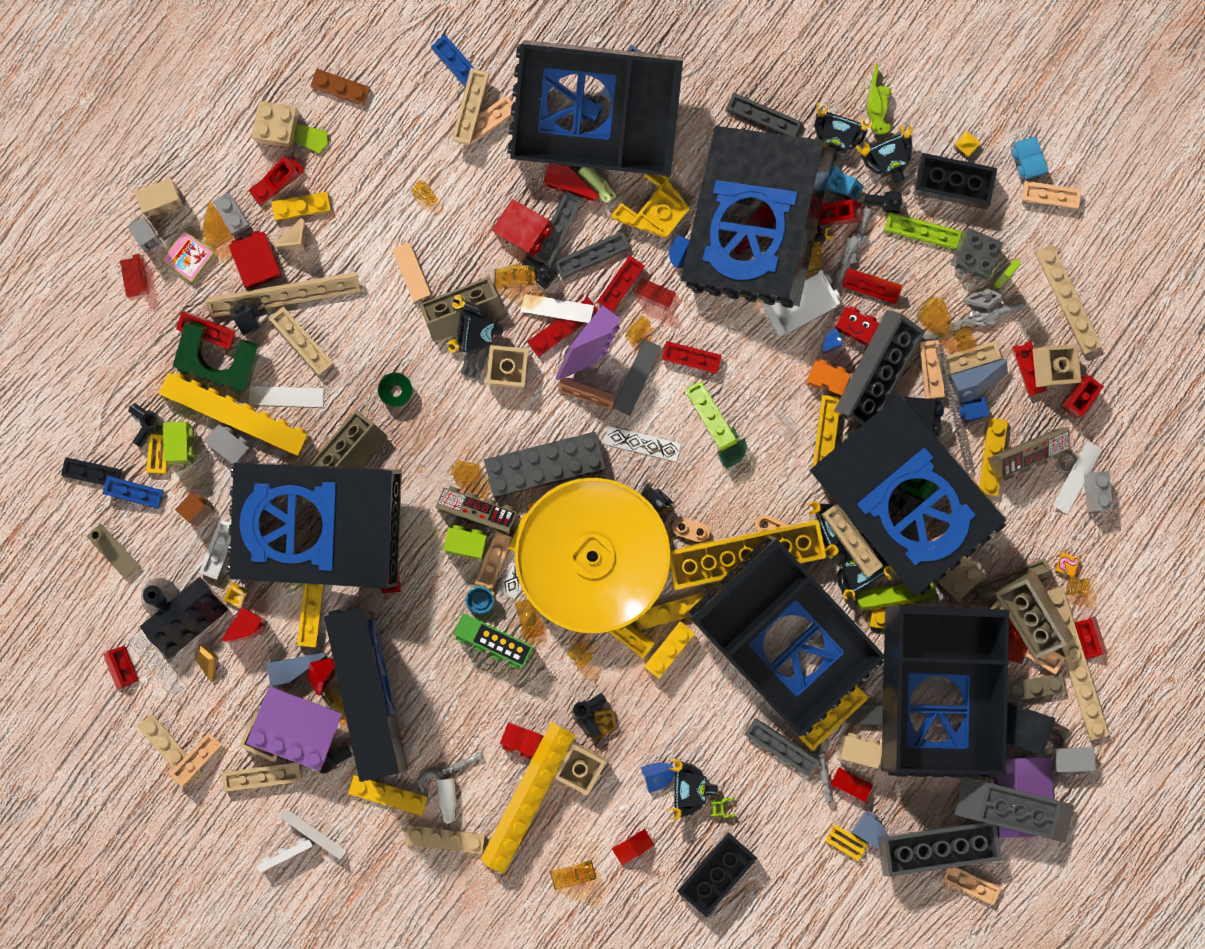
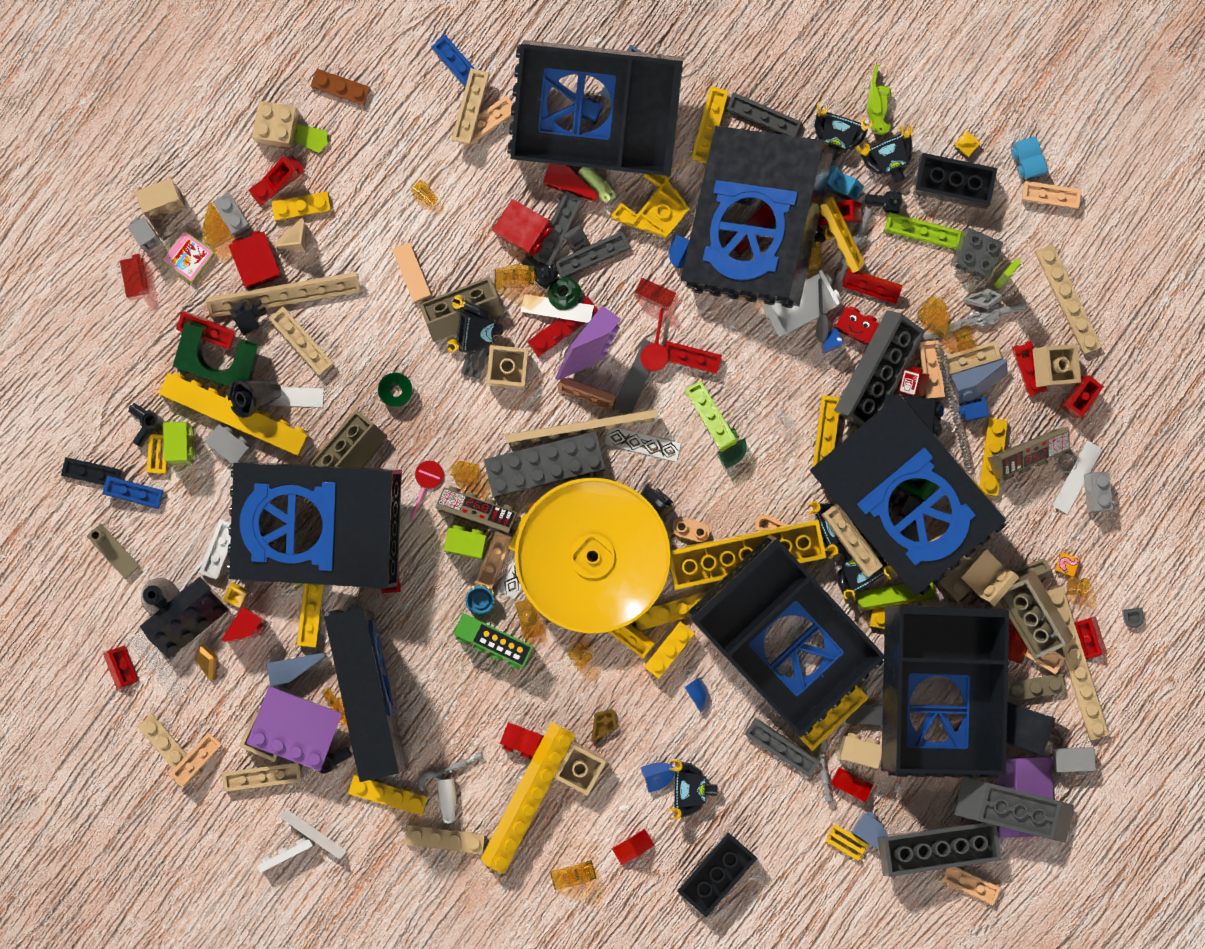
dark orange brick [175,492,213,527] -> none
red slope [307,658,336,696] -> none
black axle [572,693,607,738] -> none
red plate [597,255,645,313] -> none
clear yellow cone [625,316,651,345] -> none
lime piece [709,798,736,818] -> none
orange brick [805,359,851,398] -> none
none -> black cone [227,379,281,418]
none -> red piece [410,460,444,522]
none -> tan plate [505,409,658,446]
none -> dark green piece [548,277,582,310]
none -> dark grey tile [563,225,589,251]
none -> red piece [640,308,669,371]
none -> blue brick [684,677,709,713]
none -> yellow plate [691,86,729,164]
none -> dark grey piece [816,279,829,342]
none -> yellow plate [820,196,865,273]
none -> red brick [899,367,930,397]
none -> tan bracket [960,549,1019,606]
none -> dark grey tile [1122,608,1144,628]

